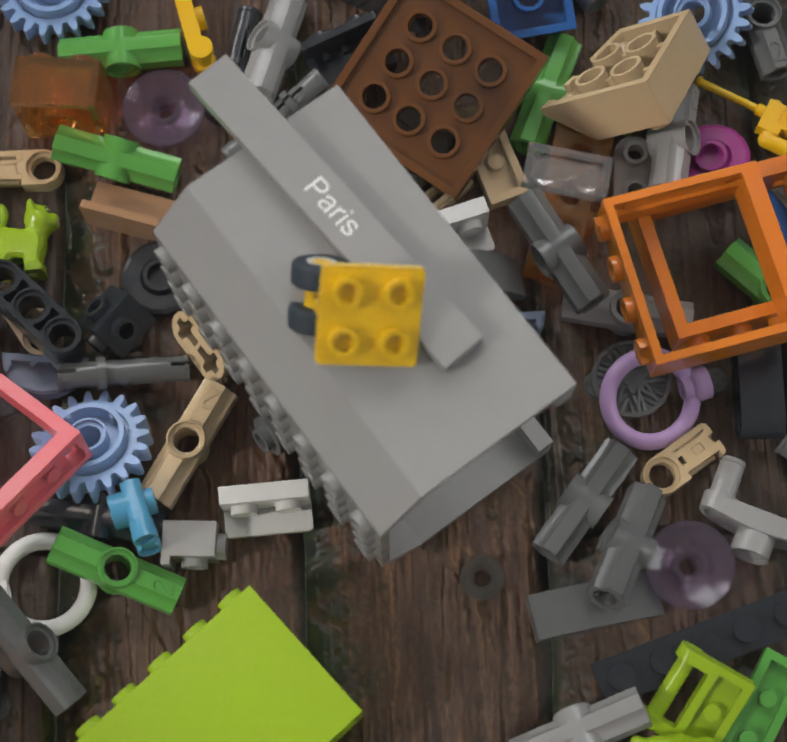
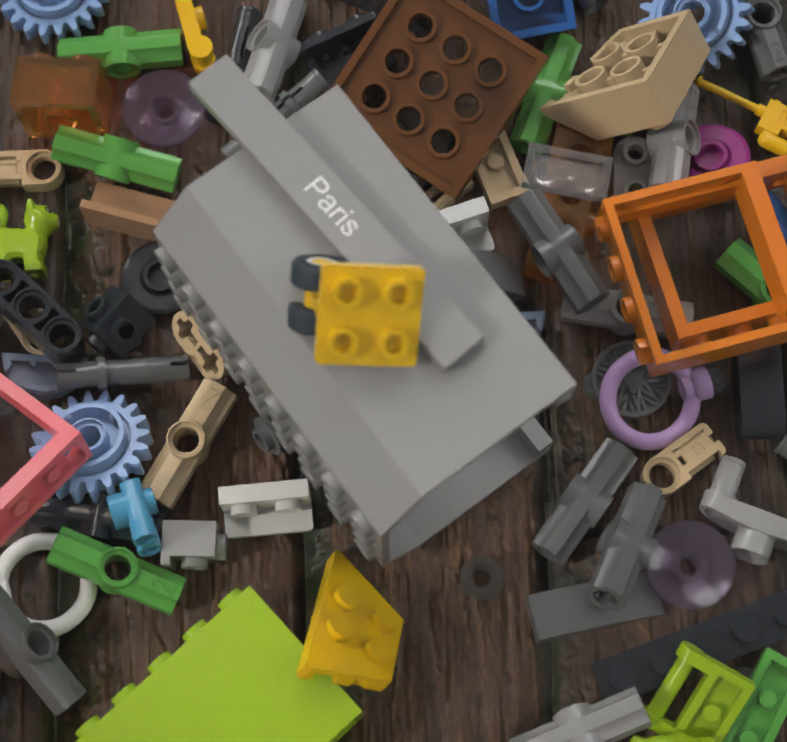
none -> yellow wing [296,549,404,692]

